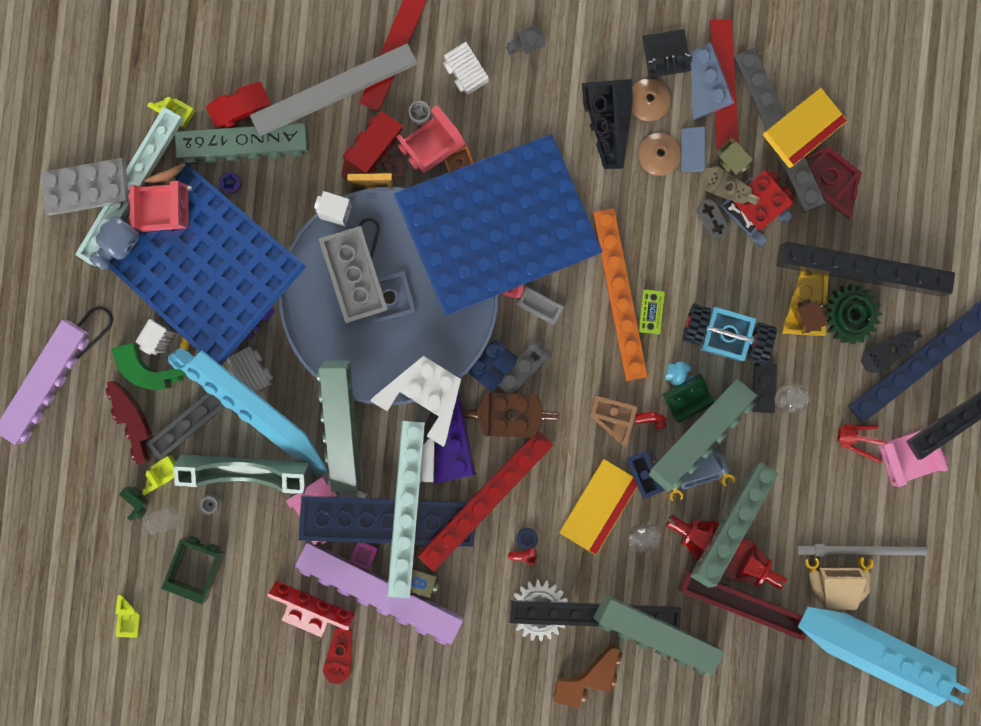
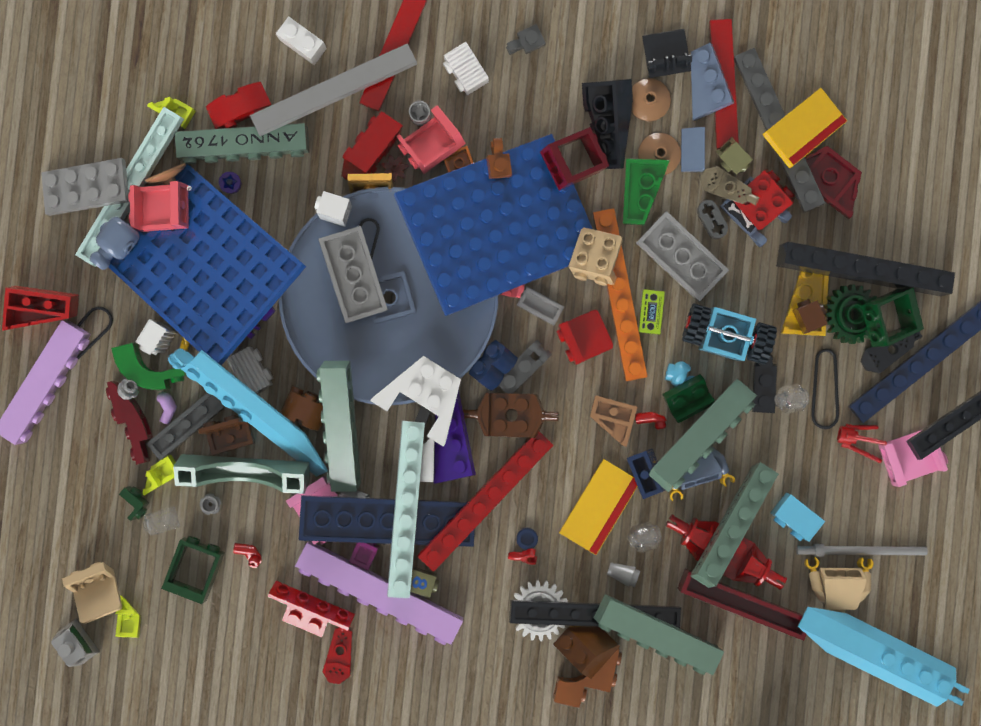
none -> red wedge [2,286,79,331]
none -> light grey torso [51,619,100,667]
none -> tan bracket [62,562,122,624]
none -> light grey plate [117,379,139,400]
none -> lavender arm [157,392,177,425]
none -> reddish brown bracket [198,415,255,455]
none -> red arm [233,543,262,568]
none -> white brick [276,16,327,65]
none -> reddish brown brick [281,385,323,431]
none -> dark orange plate [486,138,512,179]
none -> dark red window [540,127,609,190]
none -> reddish brown slope [553,626,620,679]
none -> red bracket [556,310,613,365]
none -> tan bracket [568,228,623,286]
none -> light grey cone [607,562,640,587]
none -> green wing [623,159,670,225]
none -> light grey plate [636,211,729,302]
none -> medium azure brick [770,493,825,542]
none -> black piece [811,348,839,429]
none -> dark green window [861,288,924,347]

